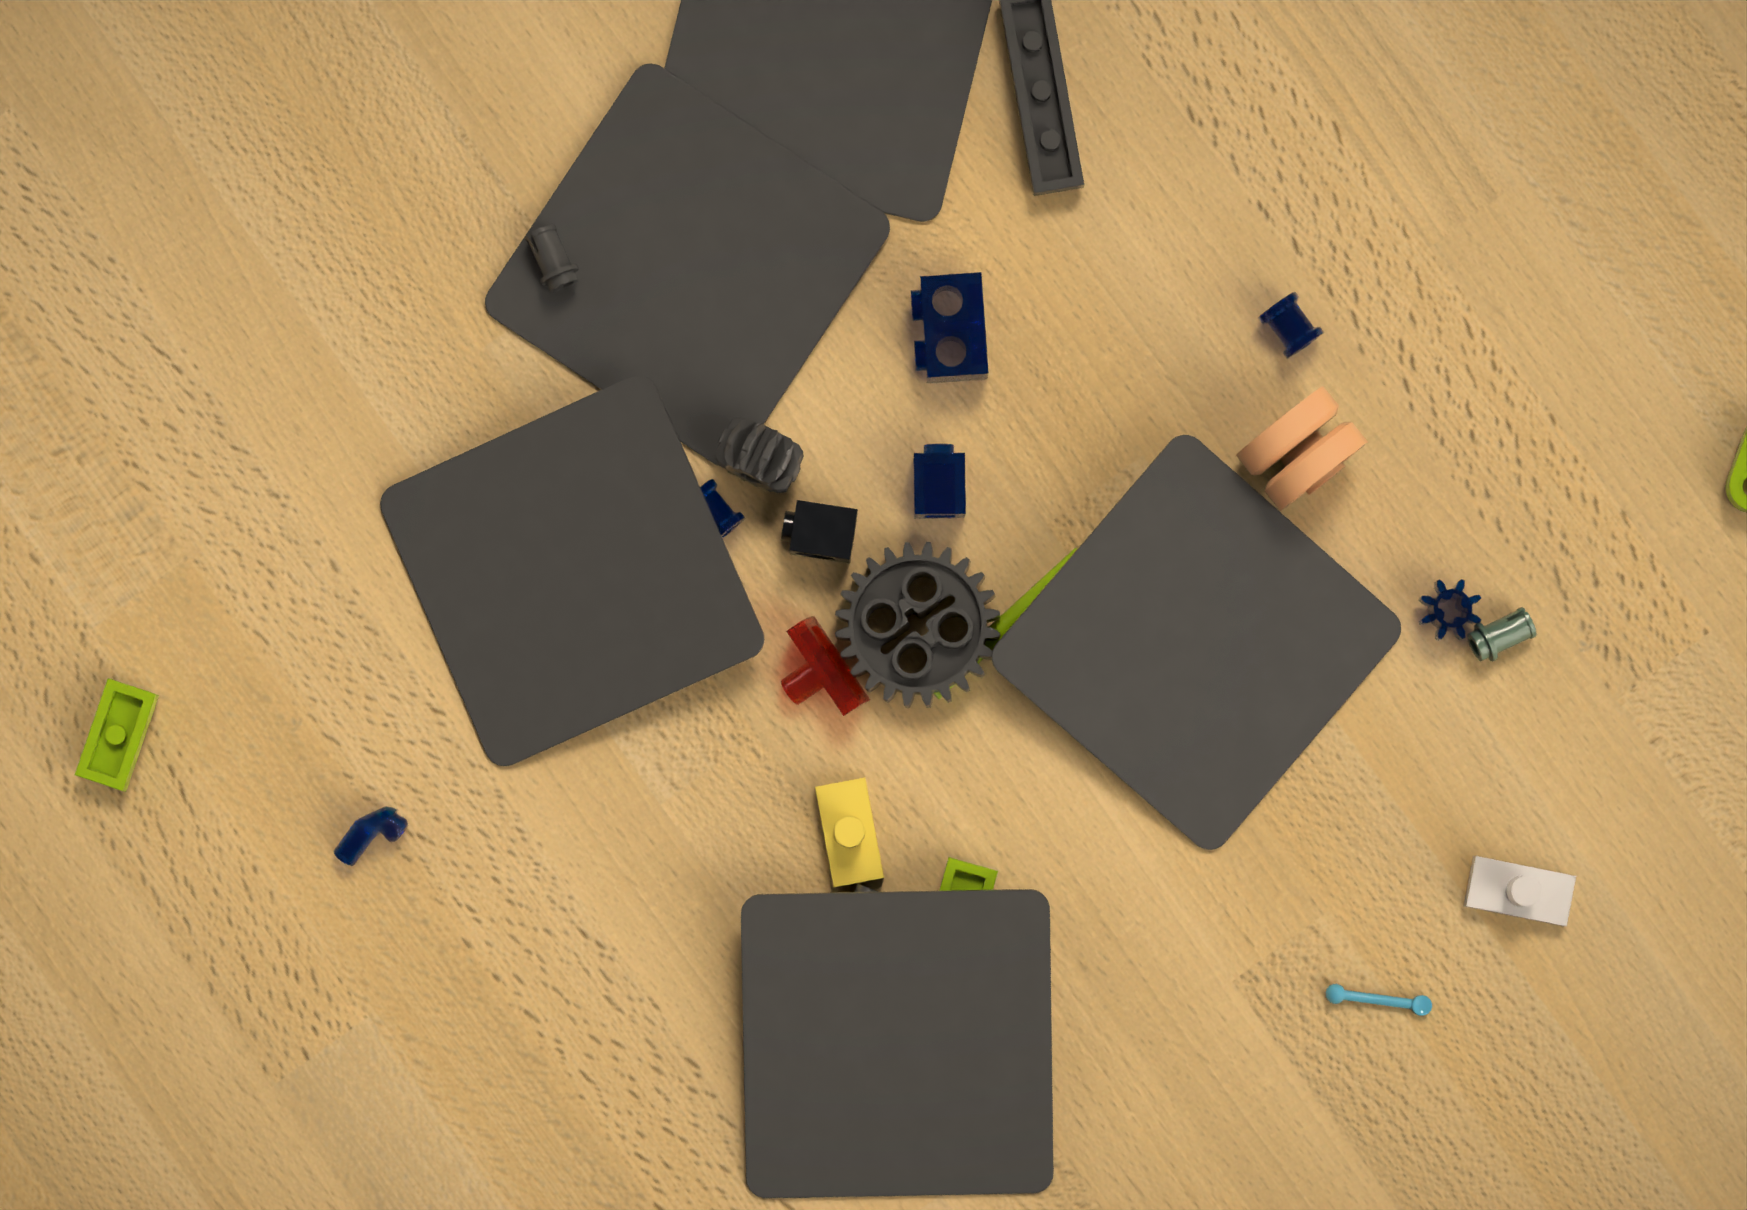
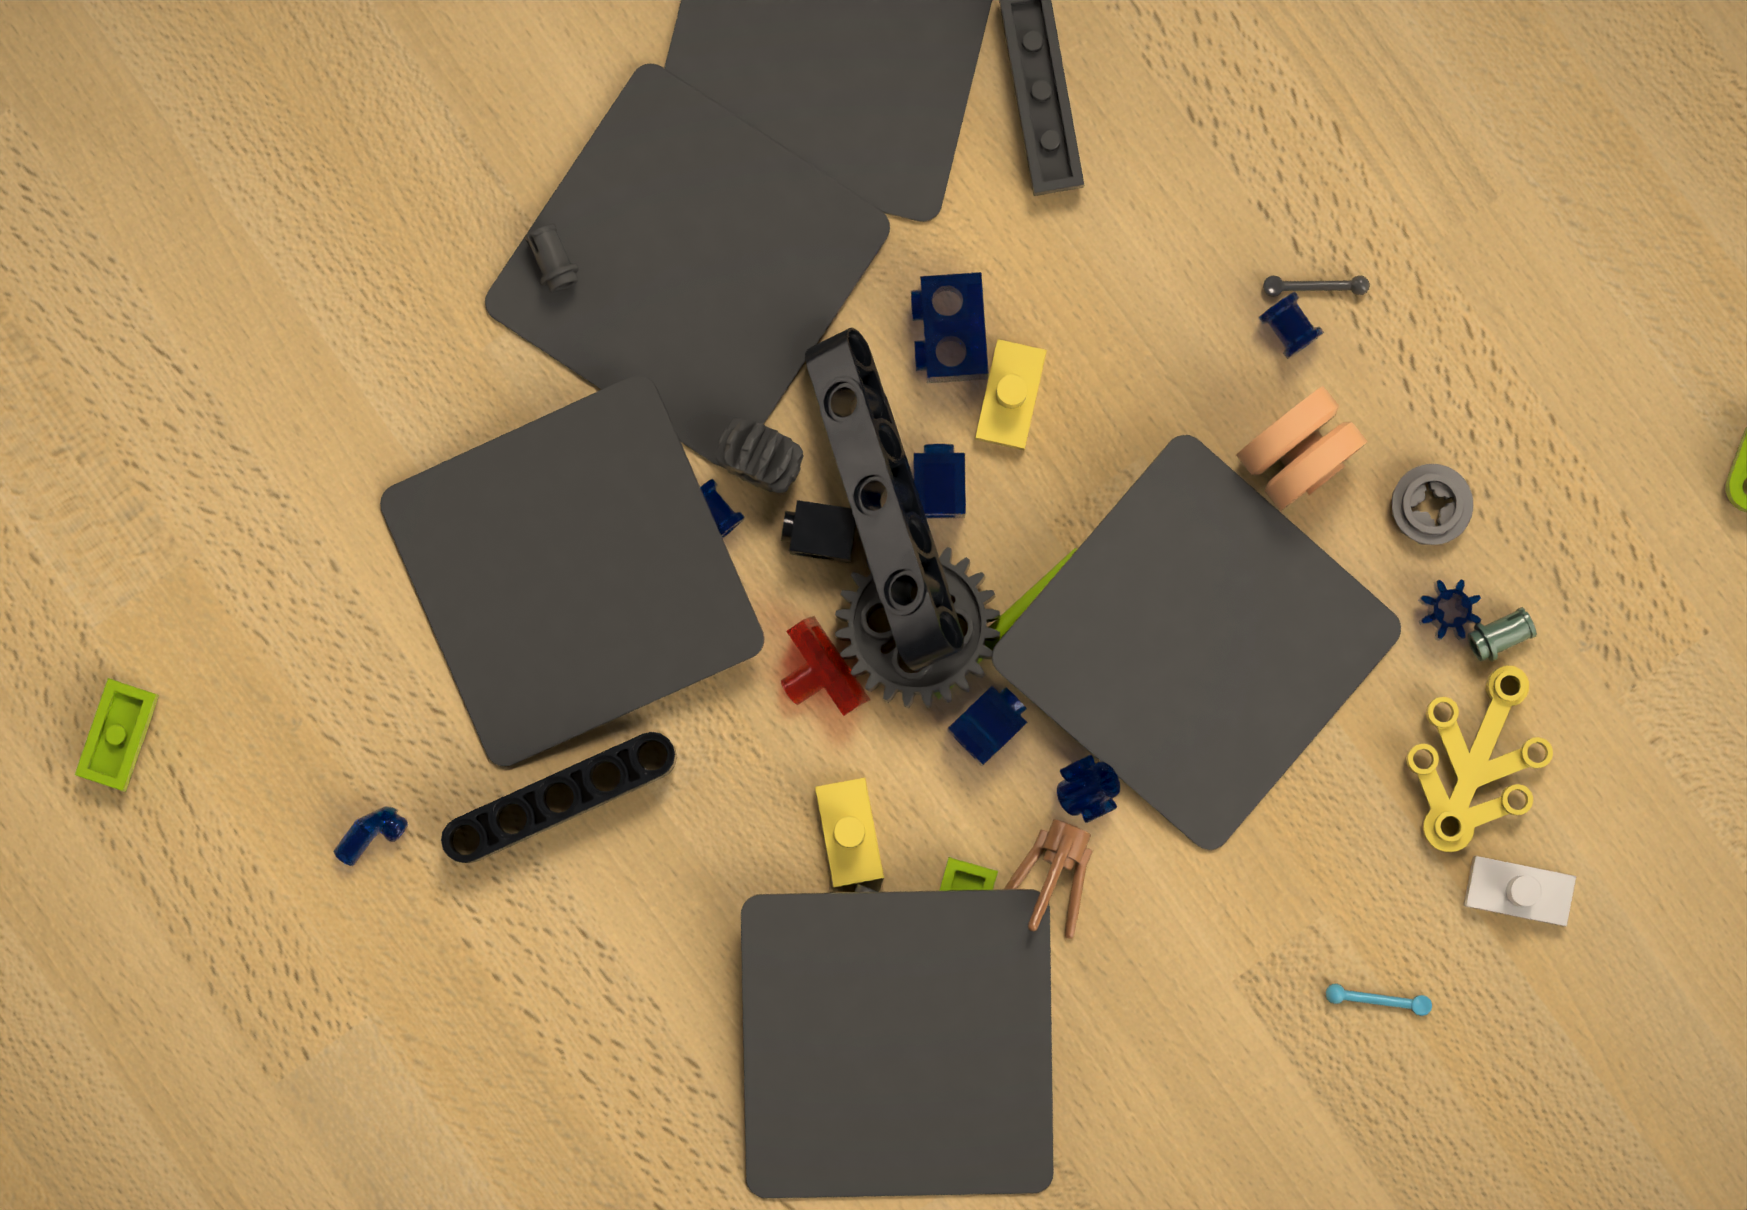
none -> black beam [441,732,677,863]
none -> black beam [805,328,964,671]
none -> clear blue brick [947,686,1028,766]
none -> light yellow tile [975,339,1047,450]
none -> medium nougat plant [1004,819,1093,939]
none -> clear blue gear [1057,755,1120,823]
none -> dark grey hinge [1263,275,1370,297]
none -> light grey gear [1392,464,1473,545]
none -> light yellow plant [1406,666,1553,852]

